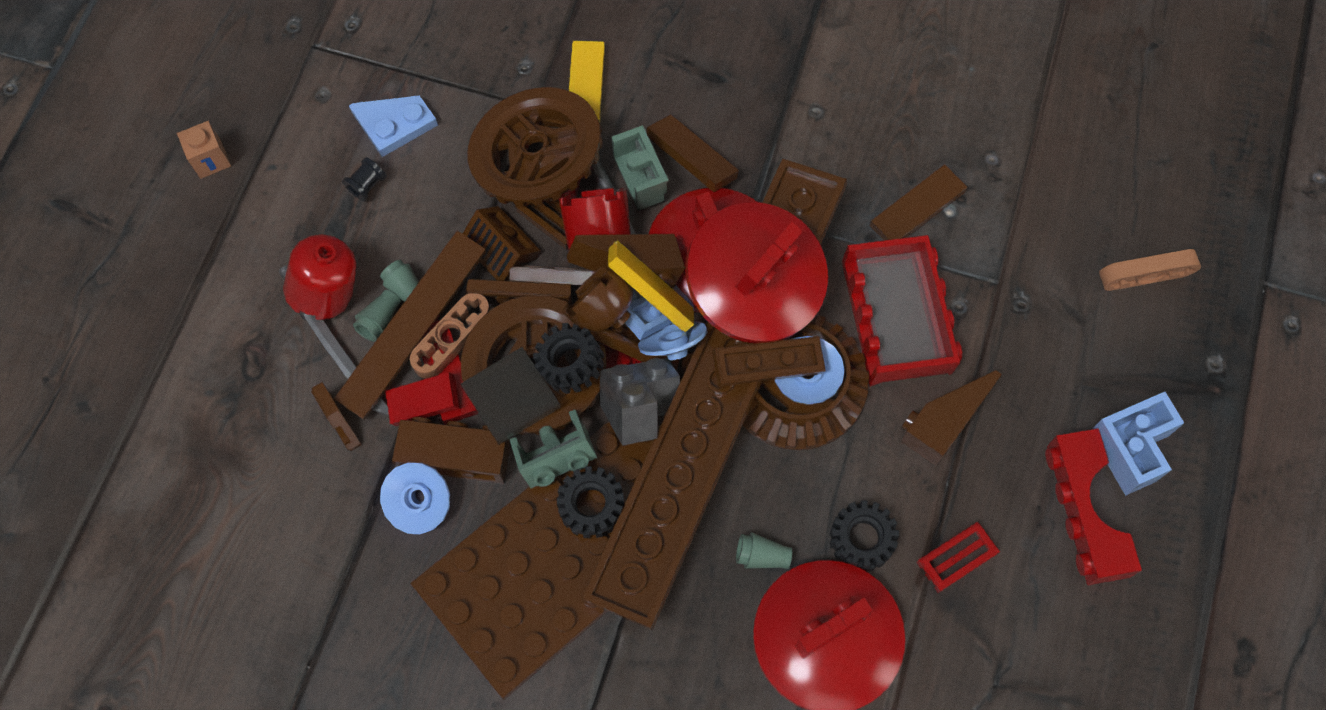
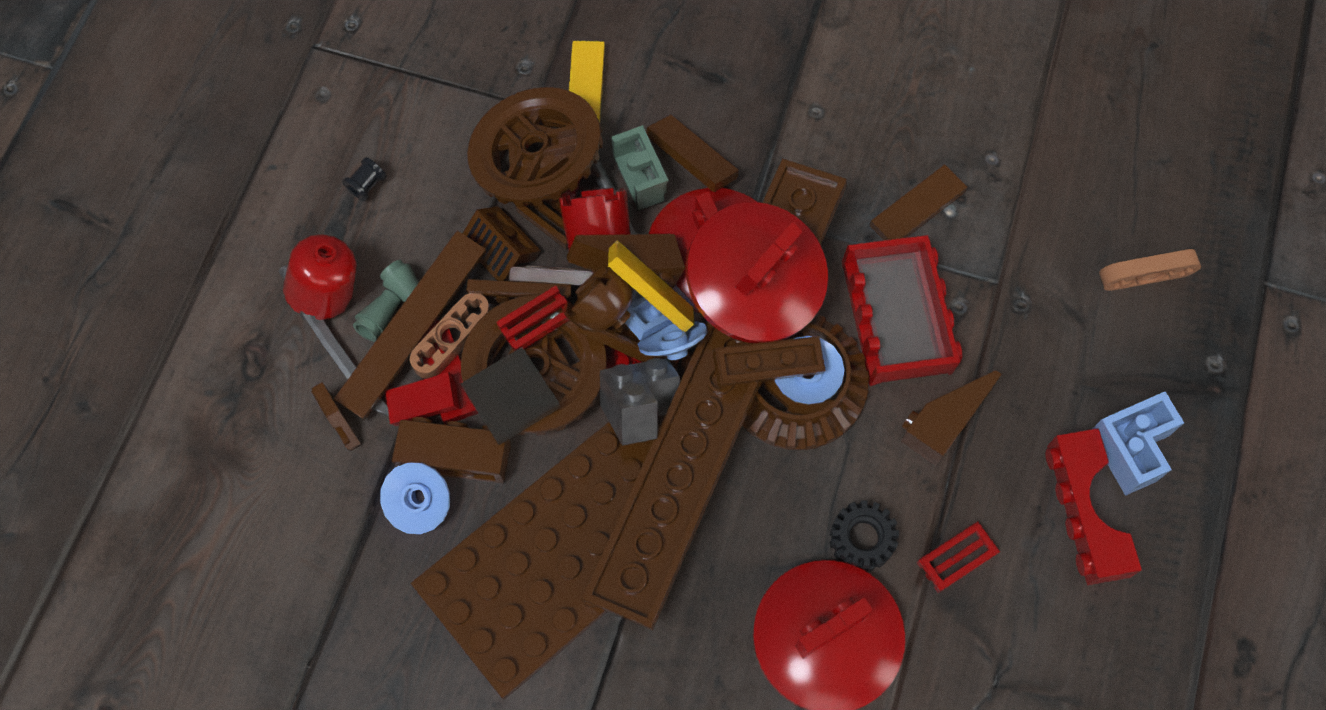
nougat brick [177,121,231,179] -> none
light blue wing [349,95,438,157] -> none
sand green window [510,410,597,488] -> none
black tyre [533,323,604,394] -> none
black tyre [556,466,624,539] -> none
sand green cone [736,532,792,569] -> none
none -> red tile [496,285,570,354]

